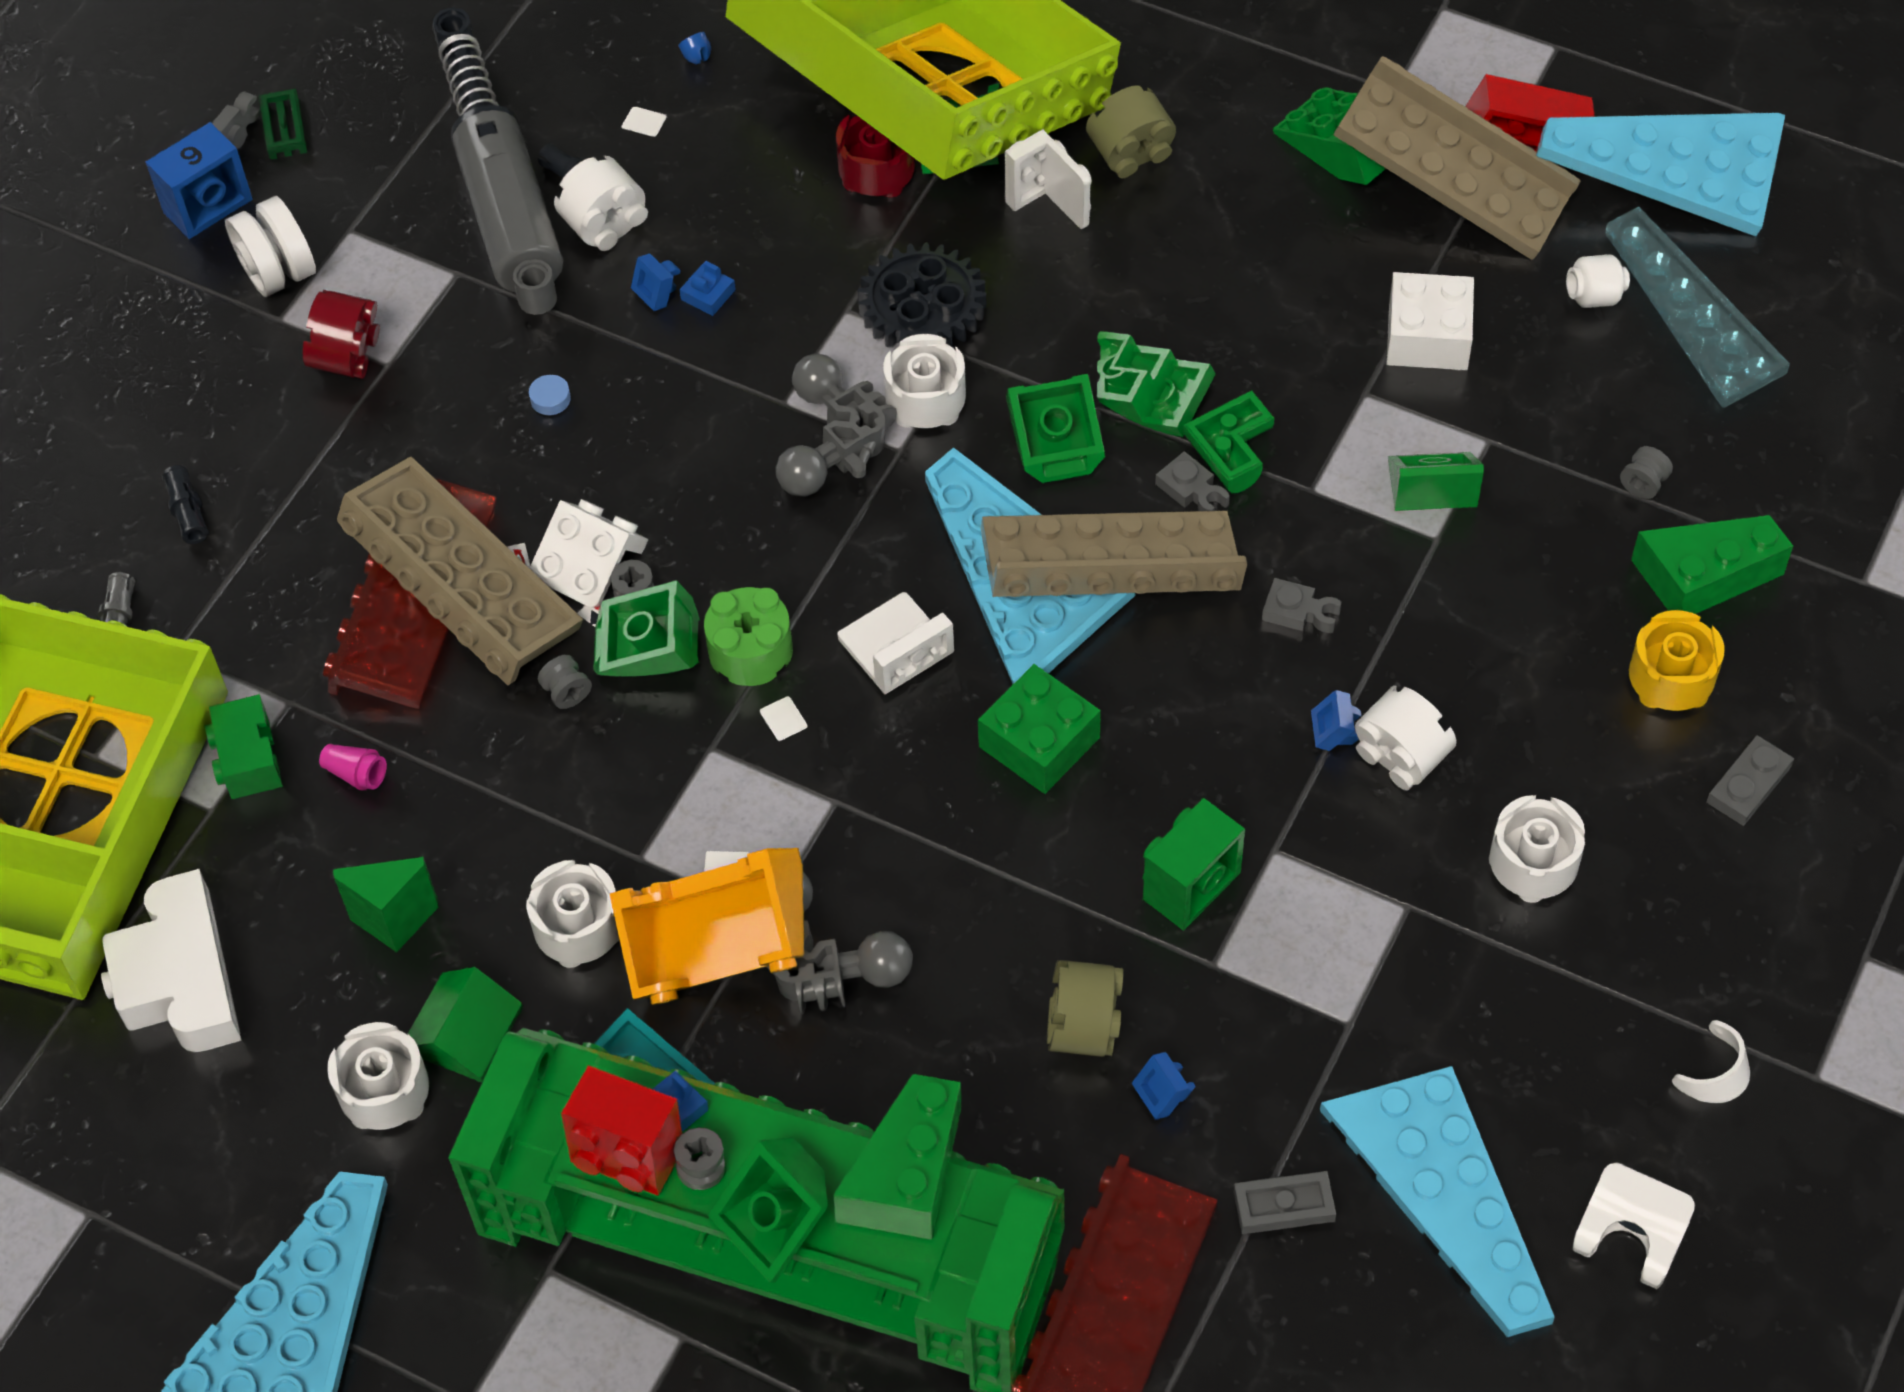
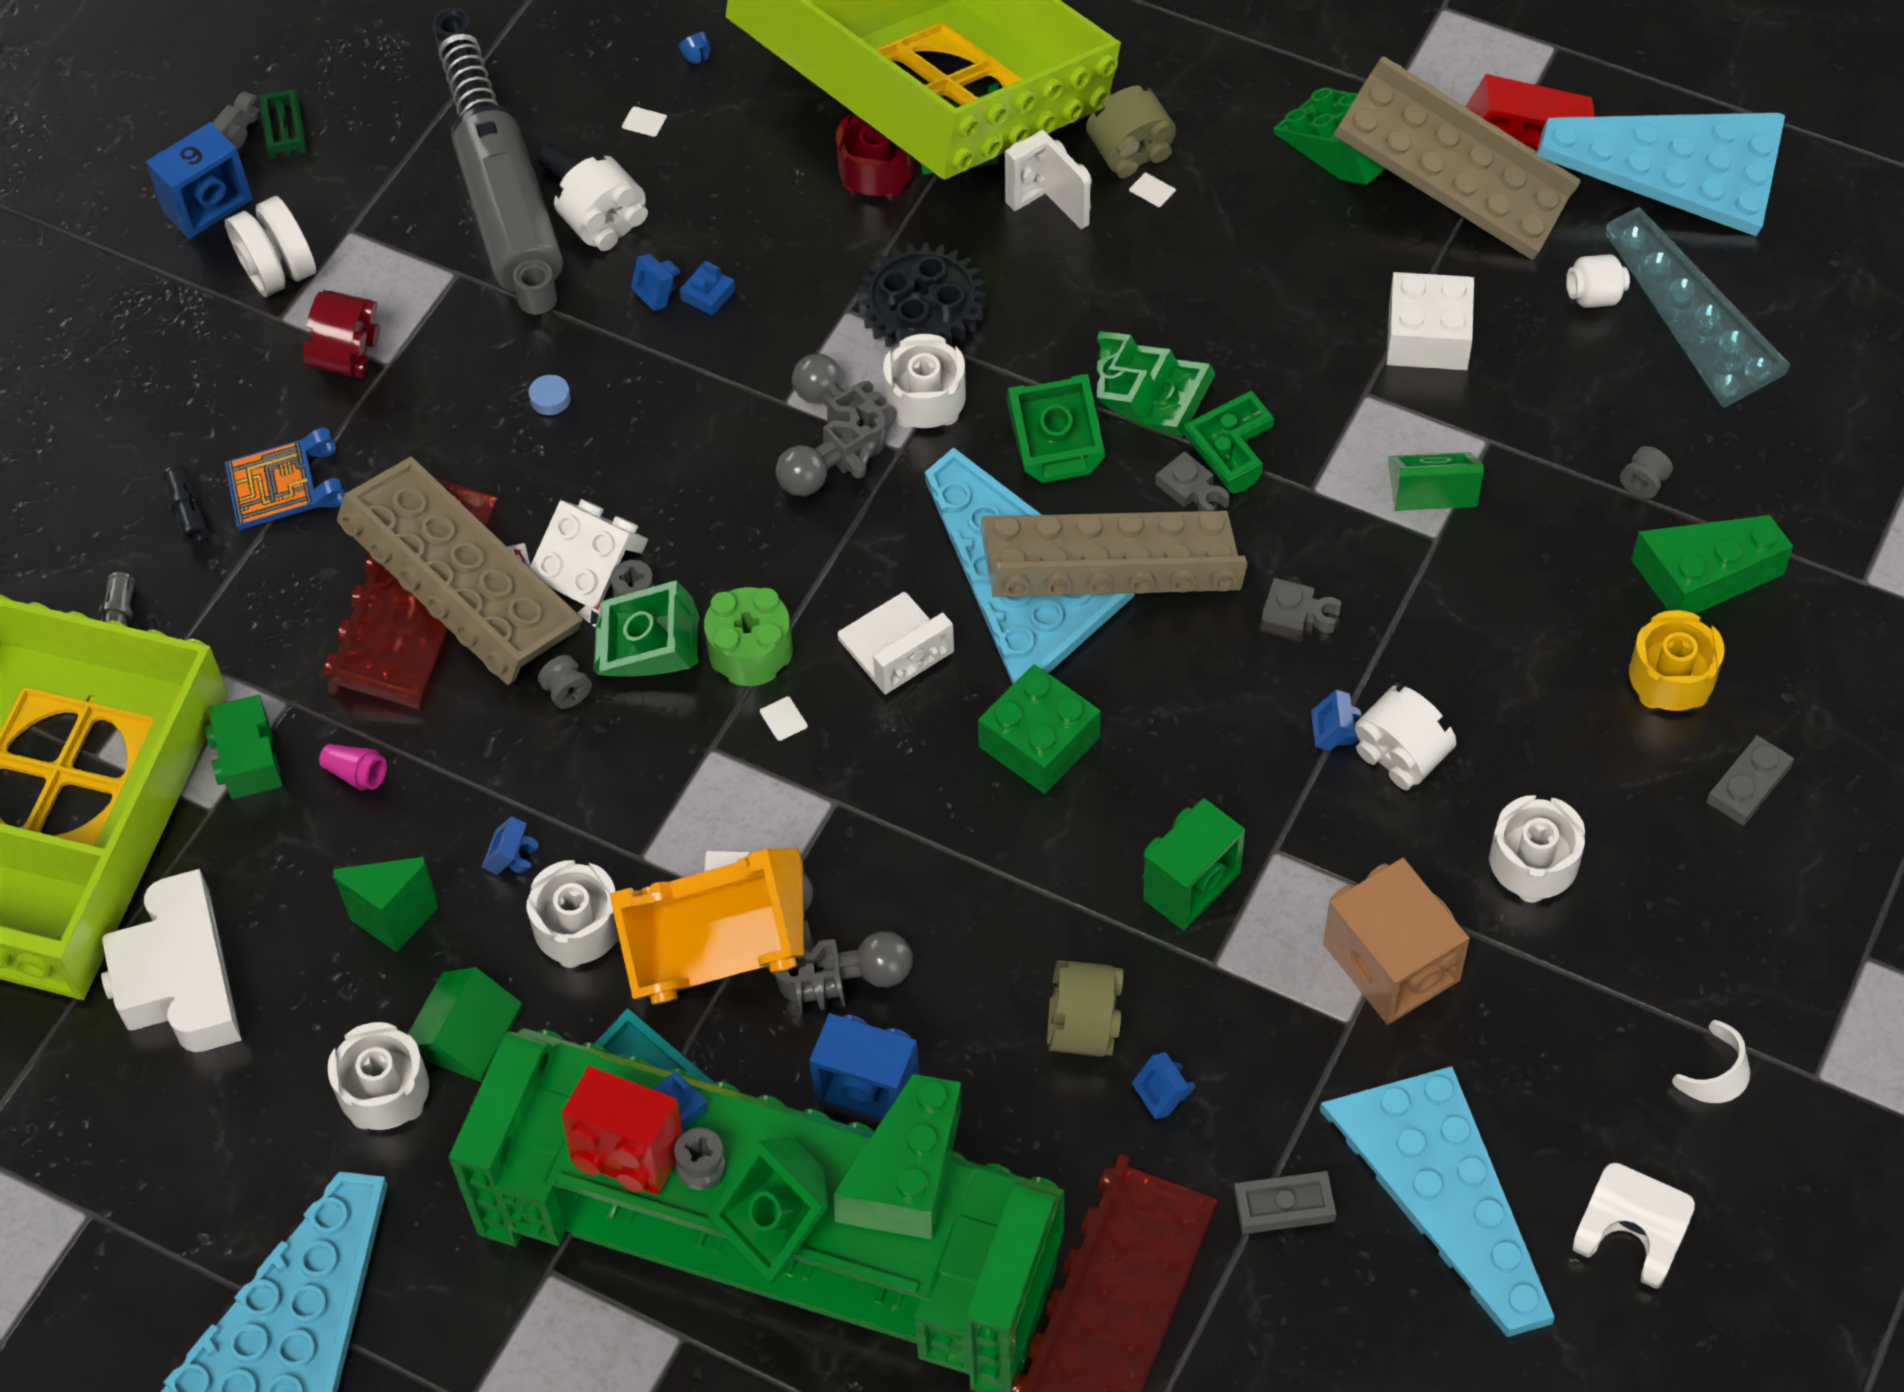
none -> flag [225,428,346,530]
none -> blue tile [481,816,539,875]
none -> blue brick [809,1013,919,1122]
none -> white sticker [1129,173,1176,207]
none -> medium nougat brick [1323,858,1470,1025]

